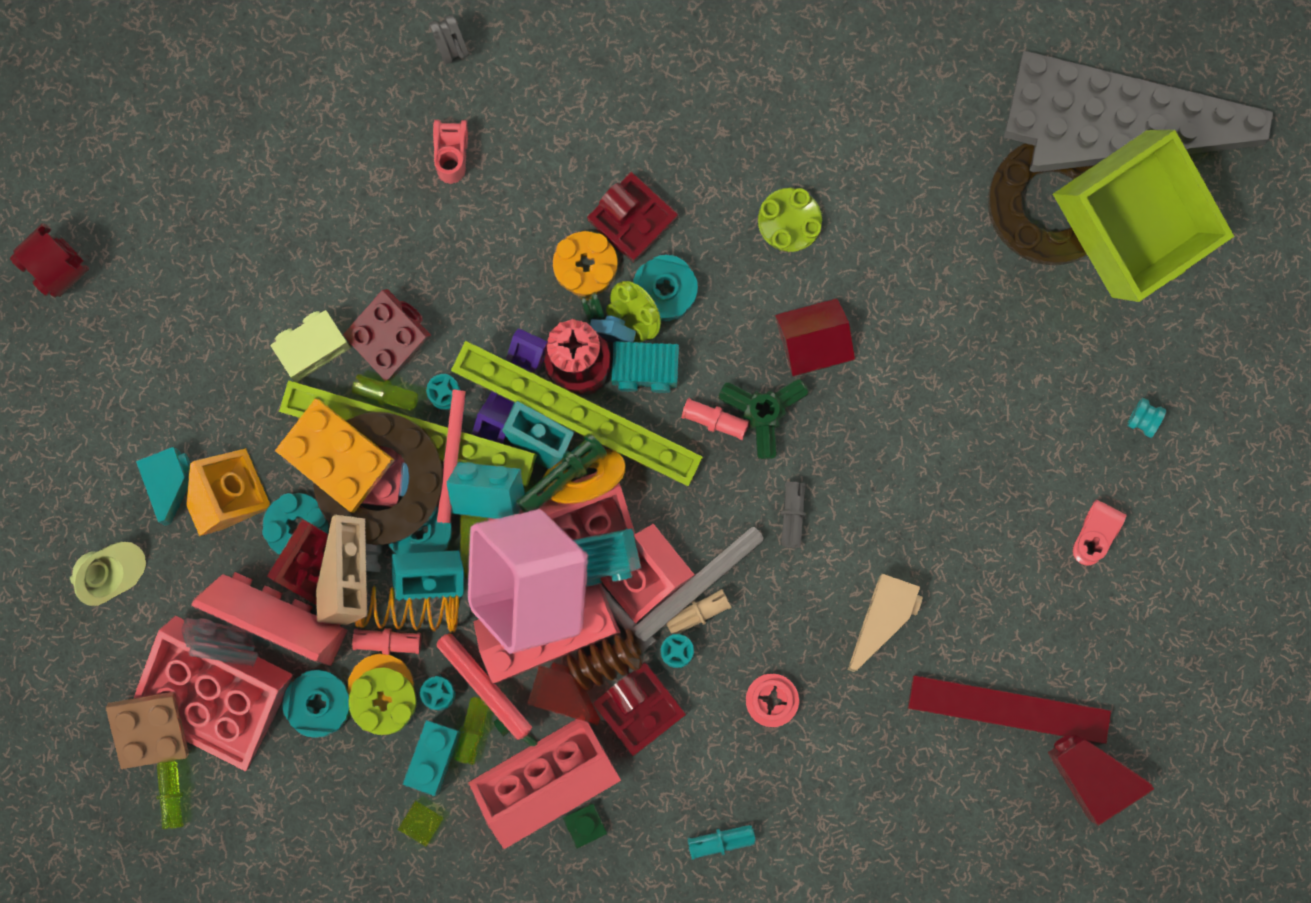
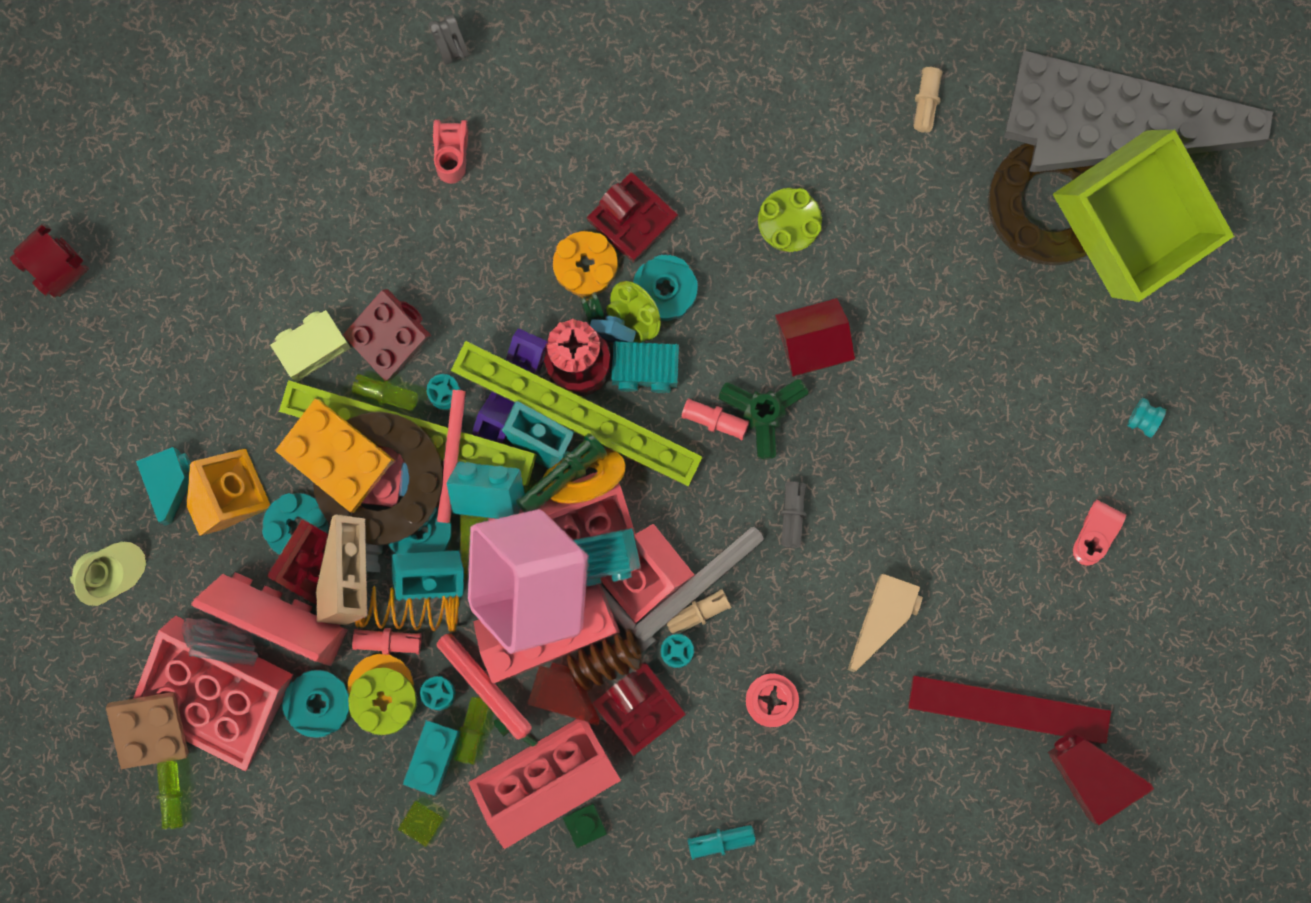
none -> tan axle [914,67,943,132]

